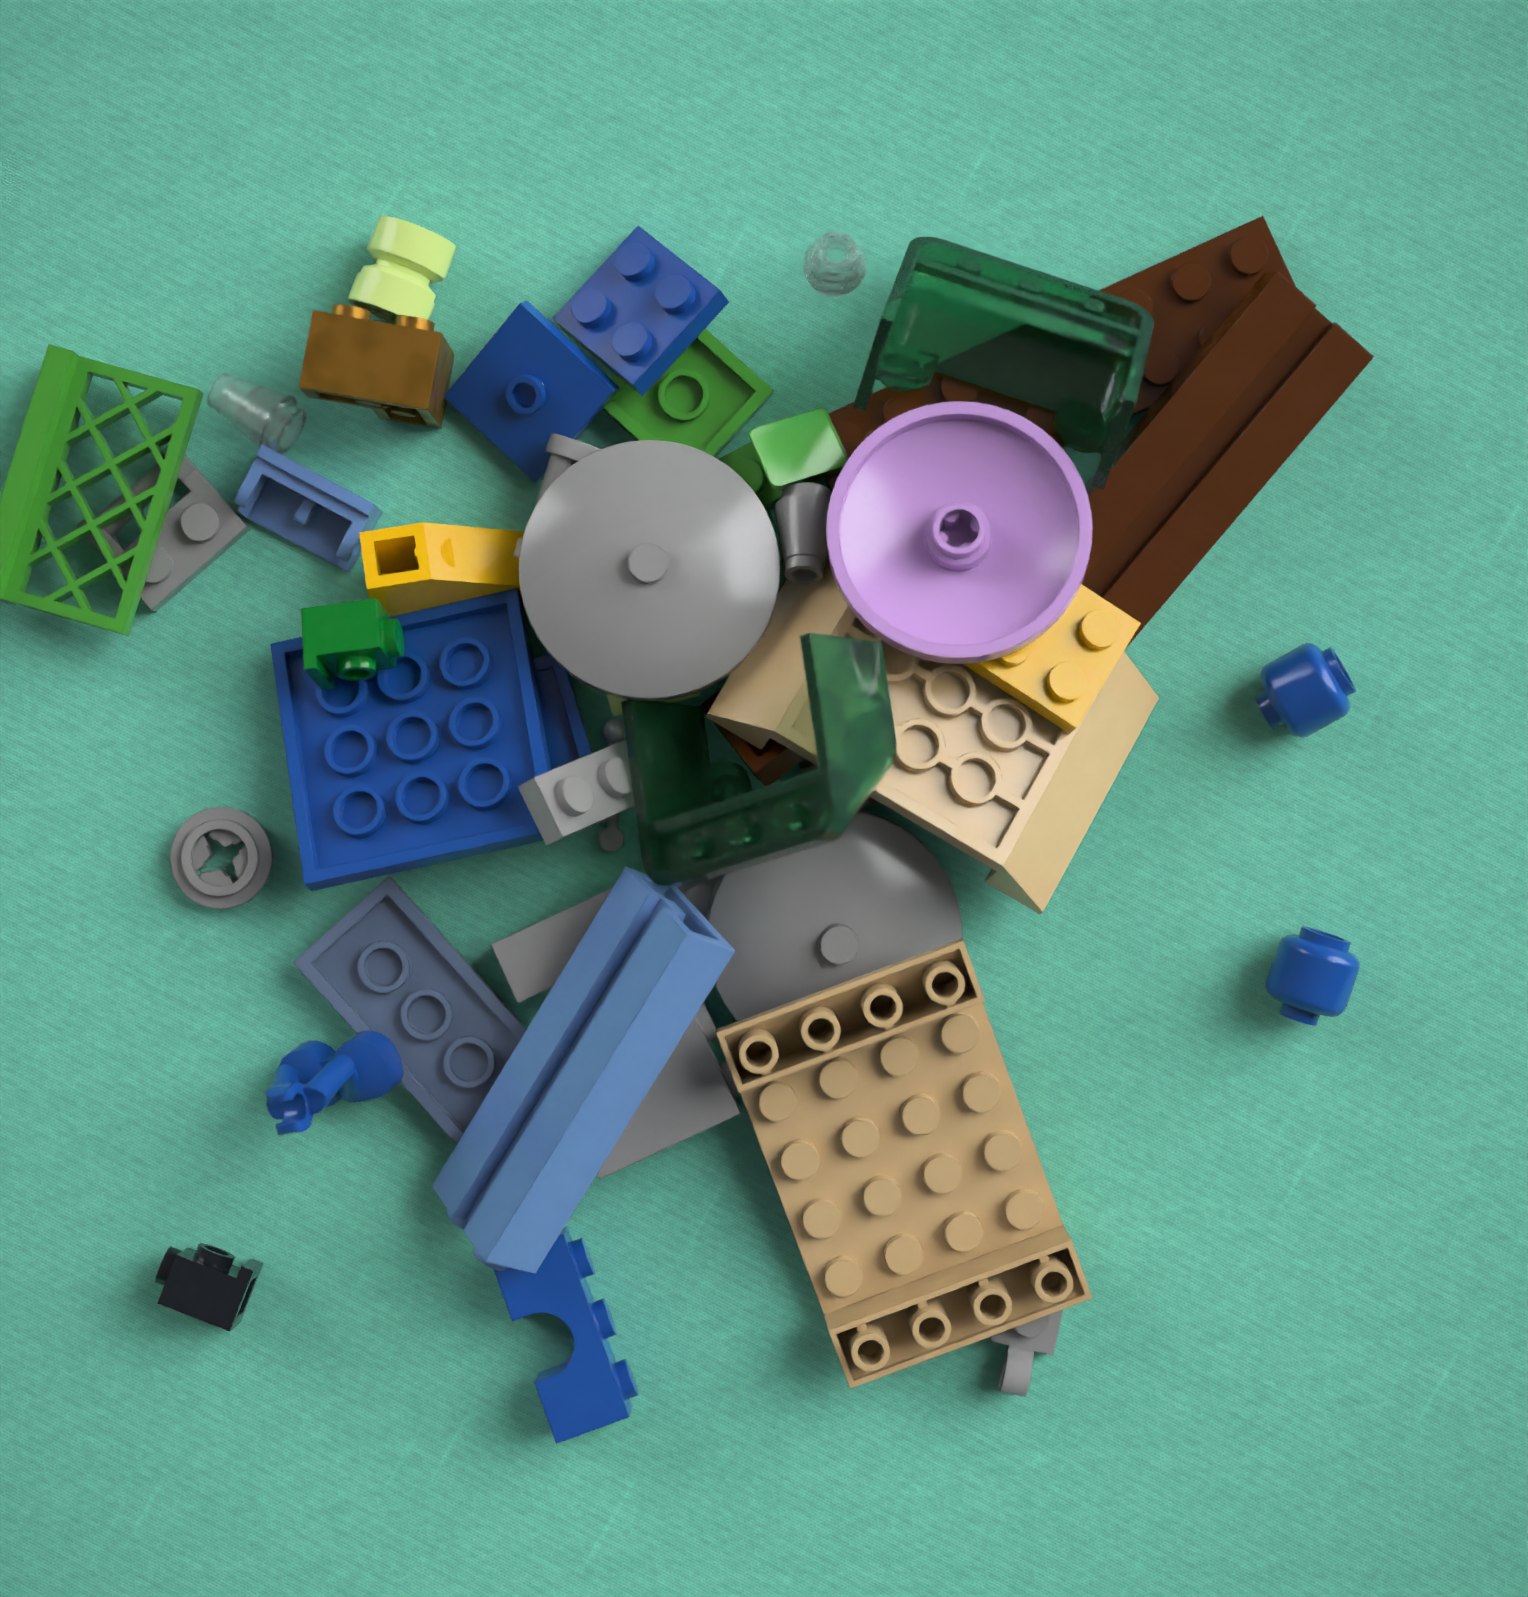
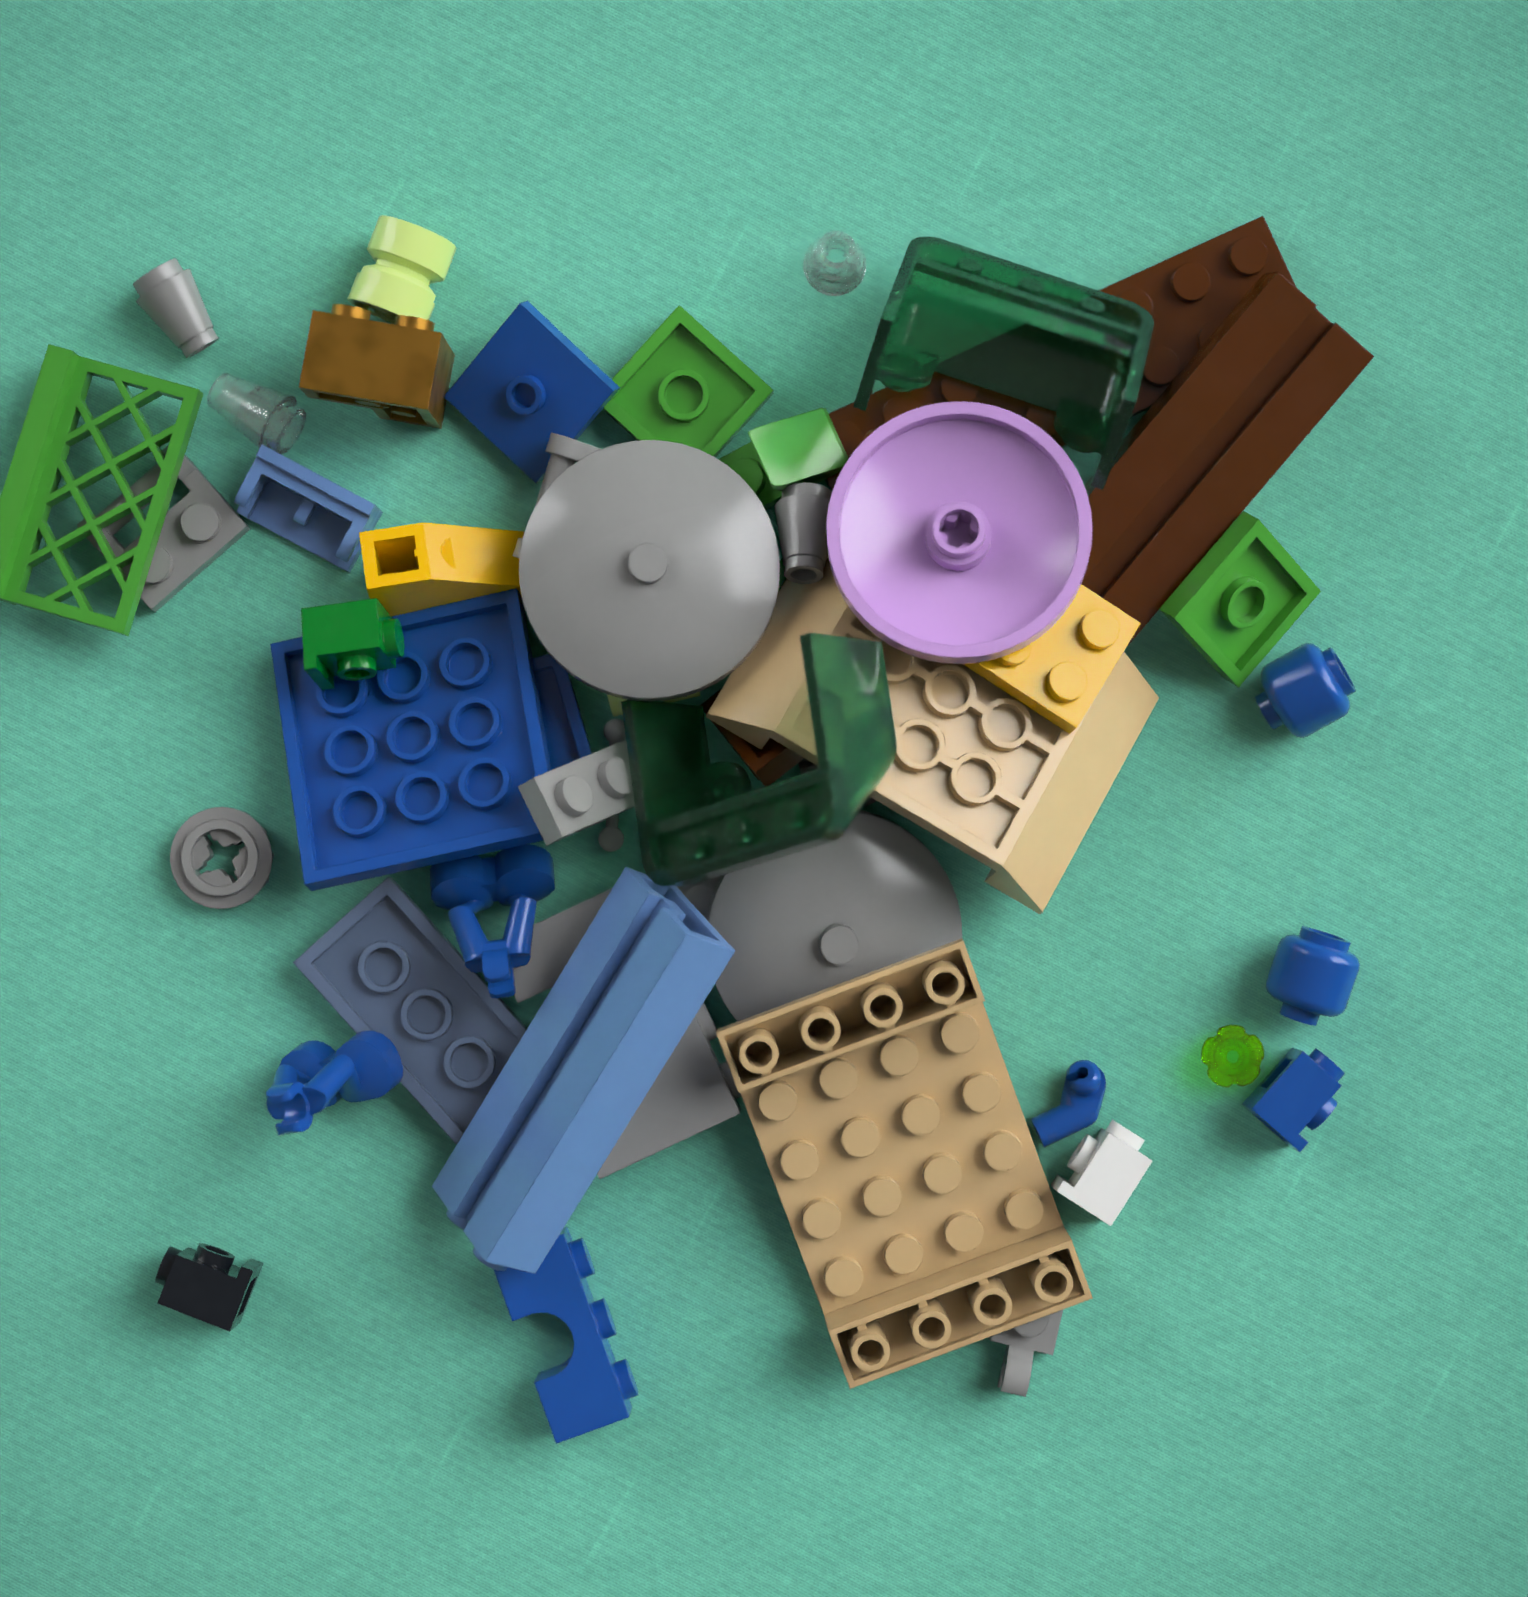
blue plate [553,226,729,396] -> none
none -> light grey cone [133,258,219,358]
none -> blue piece [430,844,555,999]
none -> blue arm [1031,1060,1106,1147]
none -> white brick [1051,1119,1152,1226]
none -> bright green plate [1160,511,1321,688]
none -> clear neon green plate [1201,1025,1264,1087]
none -> blue brick [1242,1048,1345,1152]

